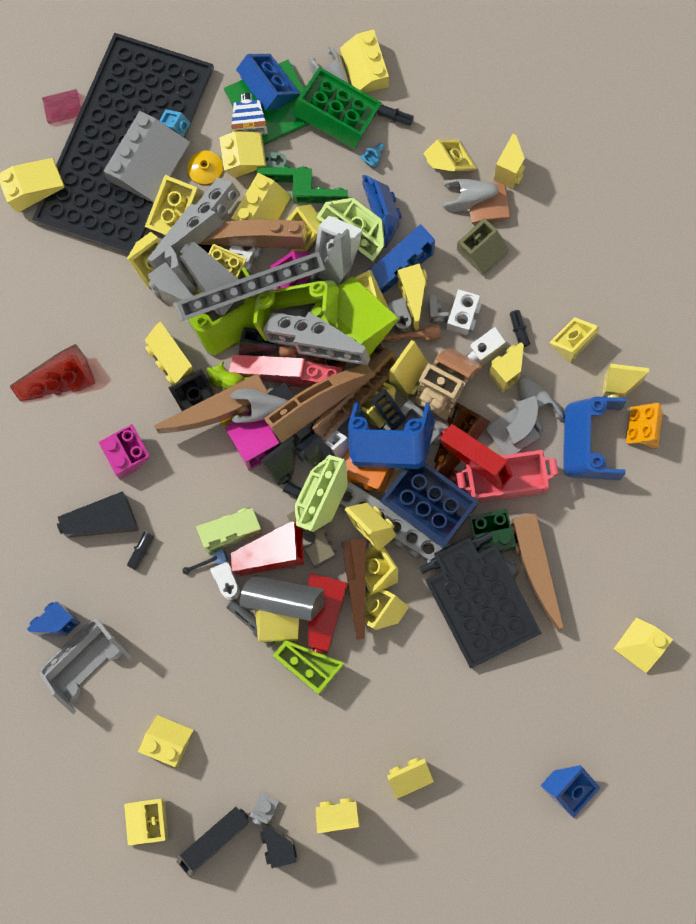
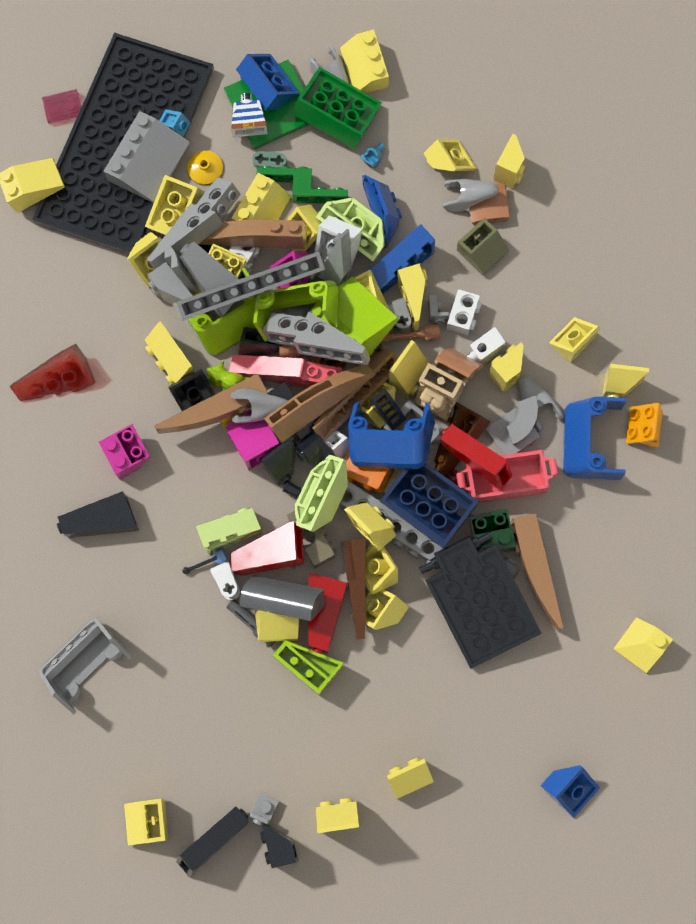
blue slope [27,601,80,636] -> none
black axle [127,532,154,570] -> none
light yellow slope [138,715,194,768] -> none
light yellow slope [219,132,267,178] -> none
black axle [378,104,414,126] -> none
black axle [510,310,531,347] -> none

